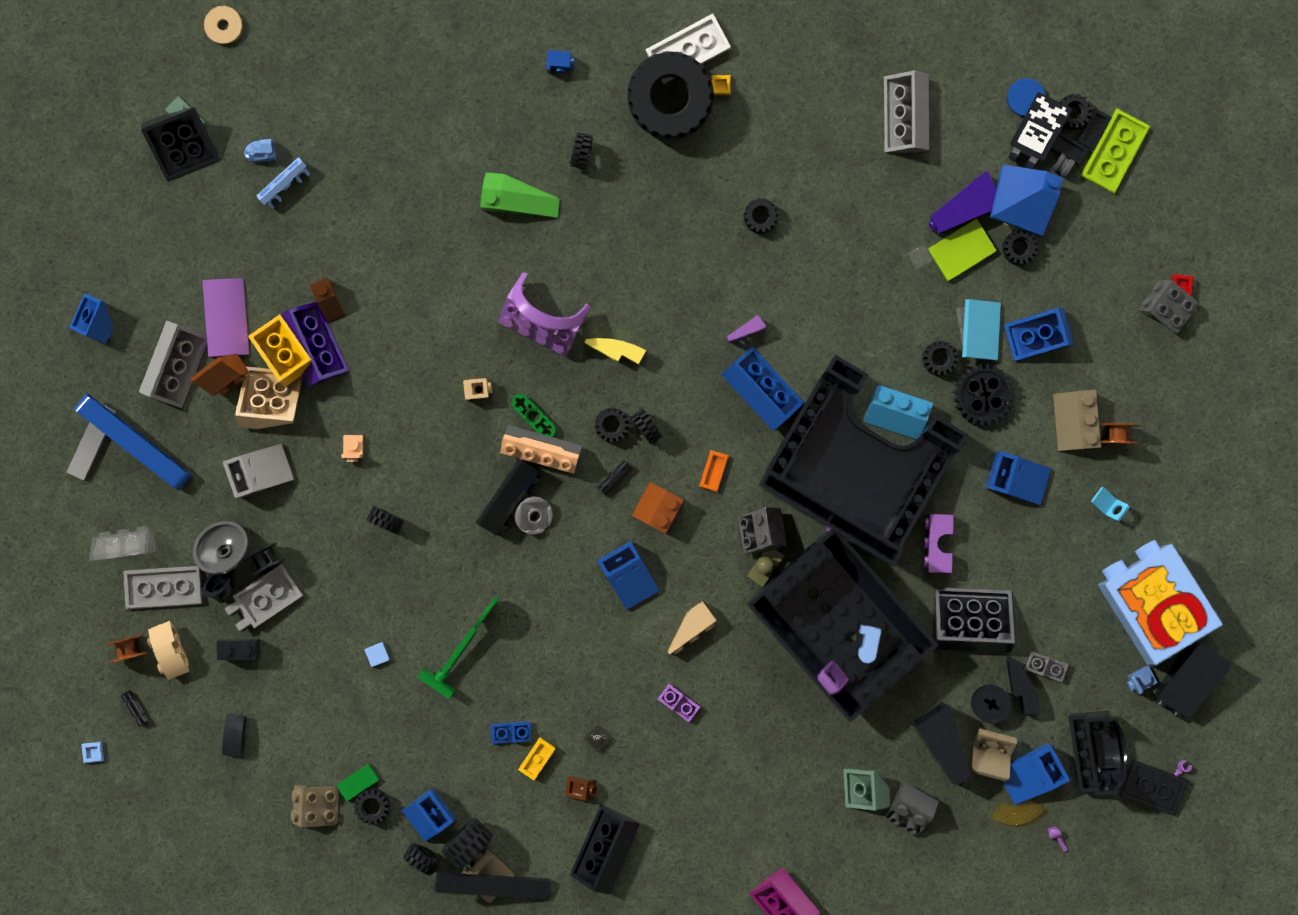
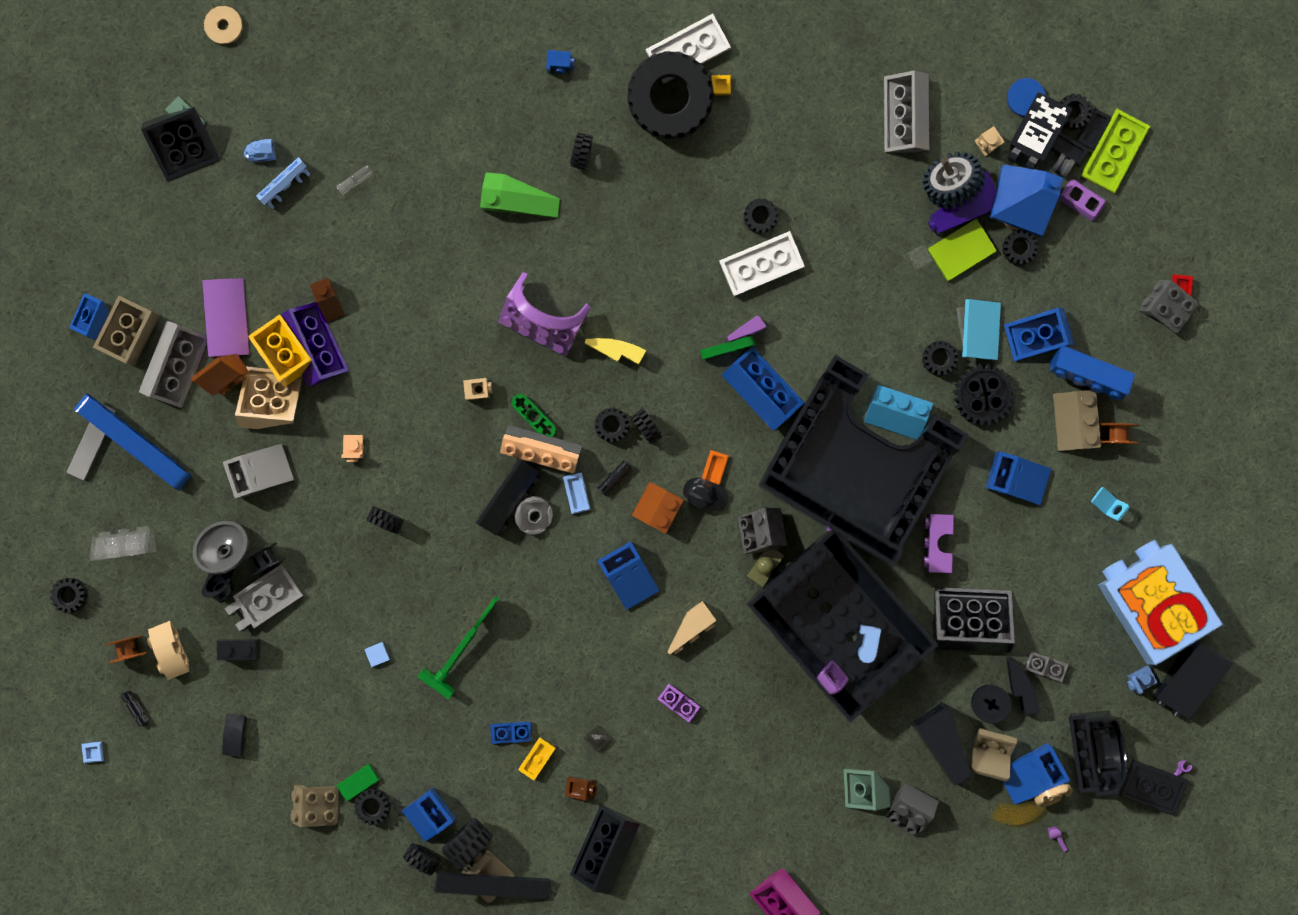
light grey tile [123,566,203,609] -> none
none -> black tyre [50,578,88,613]
none -> dark tan slope [93,295,160,366]
none -> clear axle [336,165,373,196]
none -> light blue tile [563,472,590,514]
none -> black piece [683,477,728,511]
none -> green beam [700,336,756,360]
none -> white plate [719,231,805,296]
none -> wheel [922,151,985,209]
none -> tan brick [974,126,1004,156]
none -> tan tile [1034,784,1073,807]
none -> blue slope [1050,346,1135,400]
none -> medium lavender piece [1059,179,1106,222]

